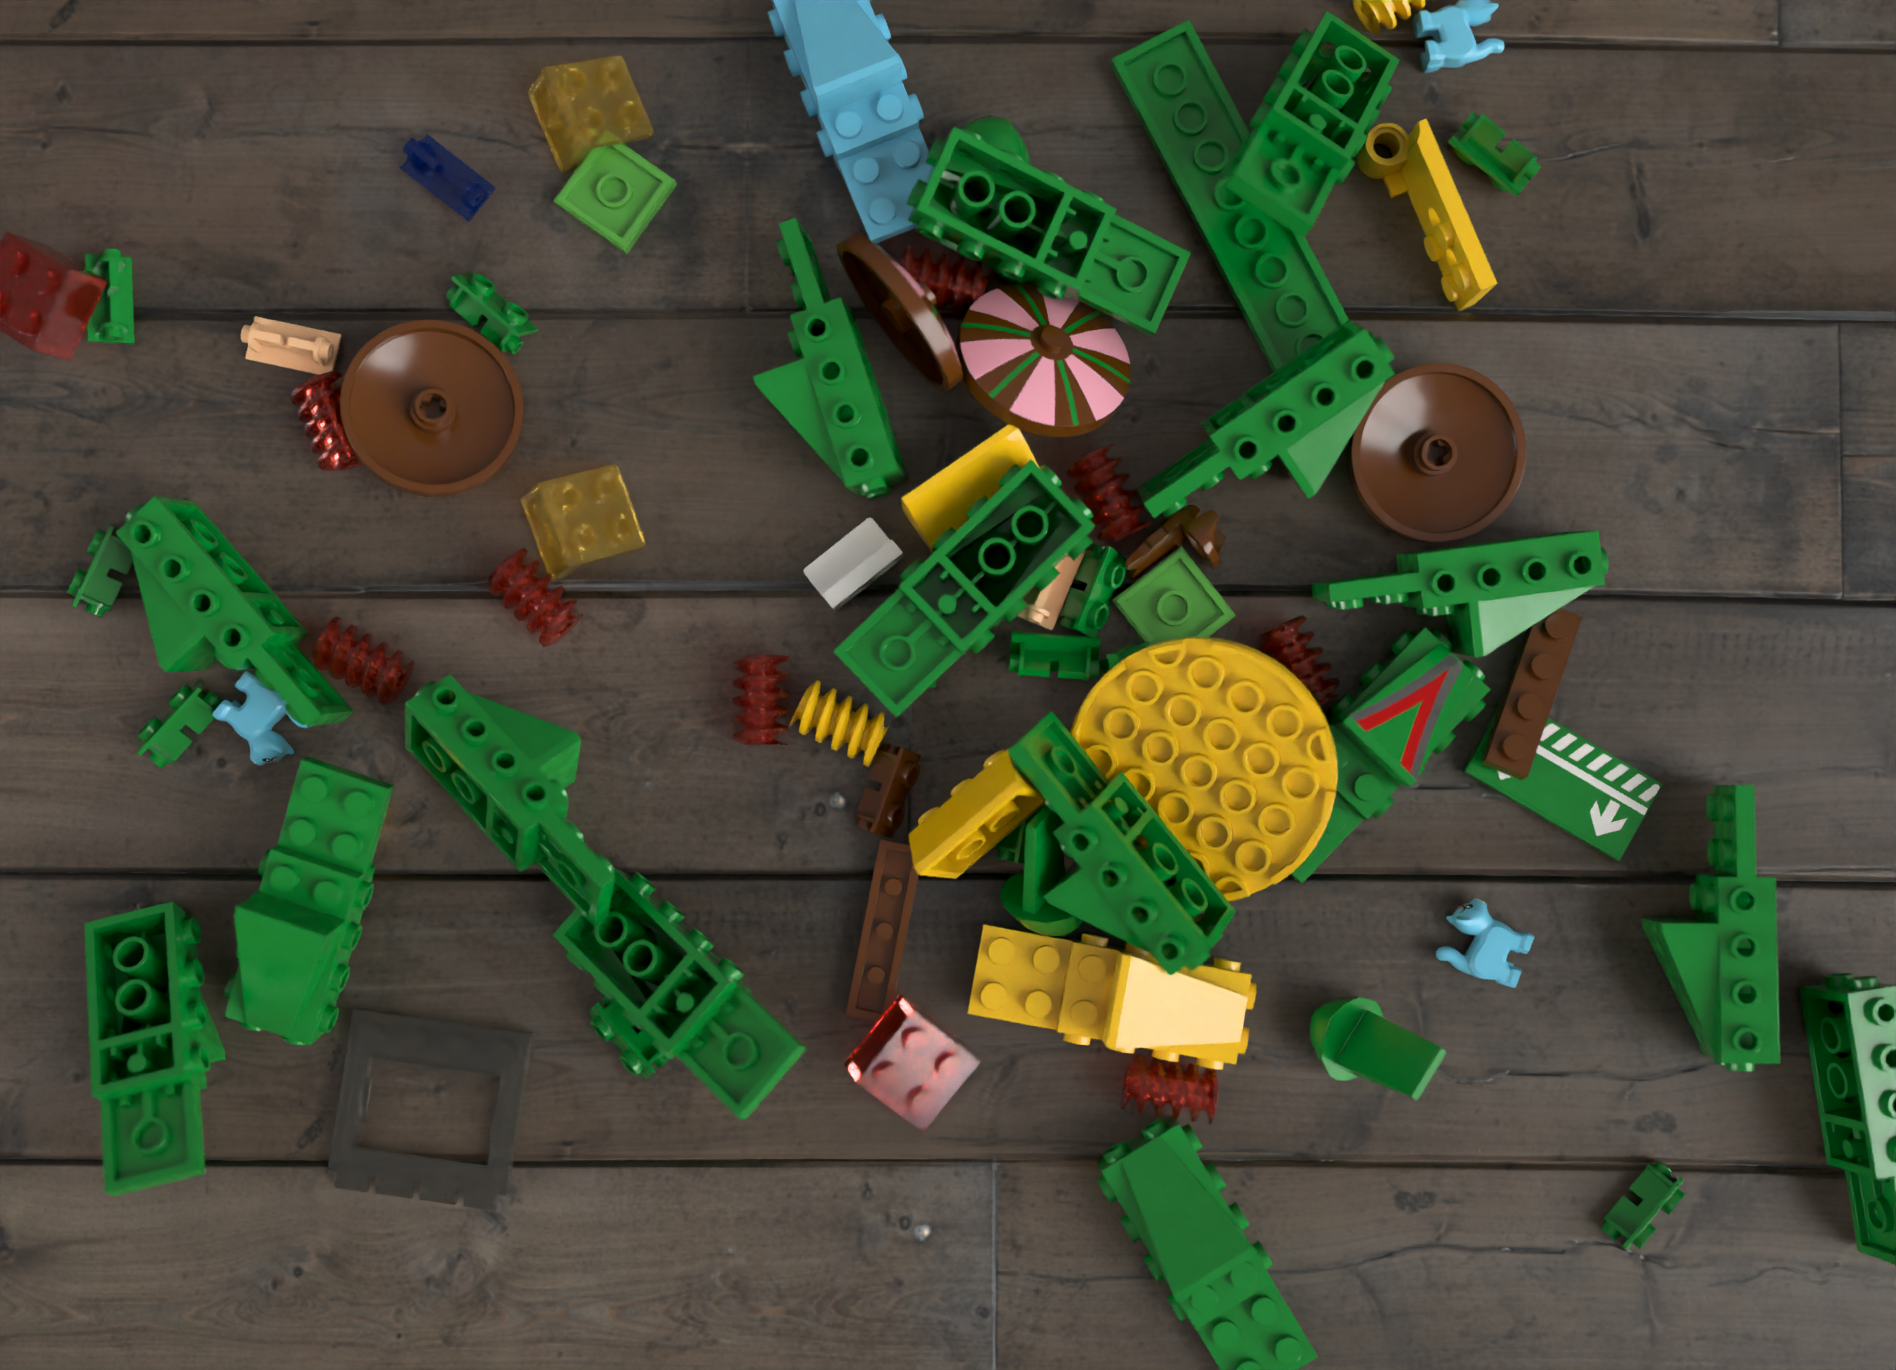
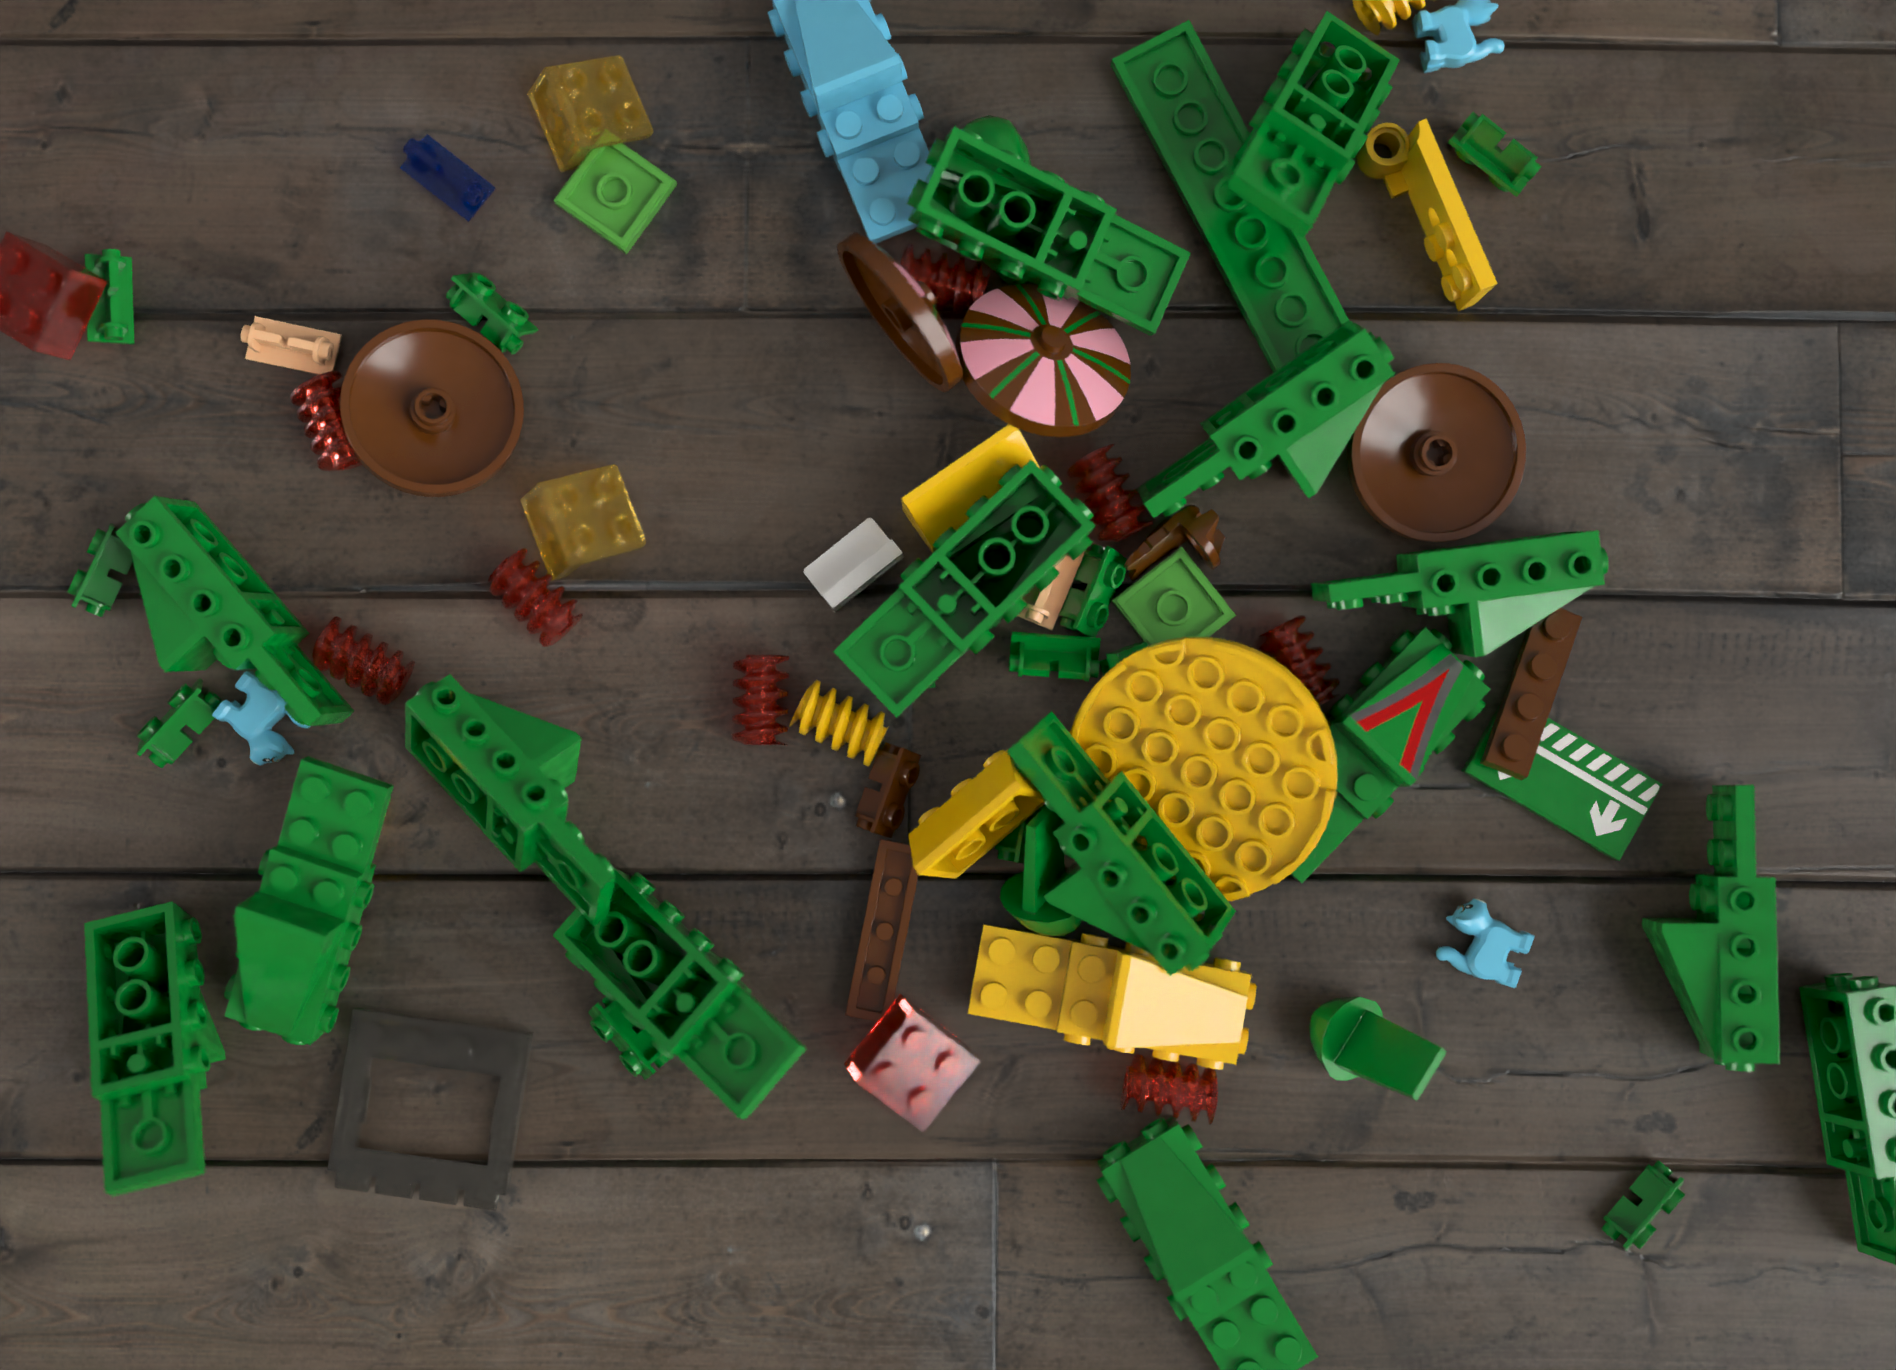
green wedge [753,218,909,500] -> none

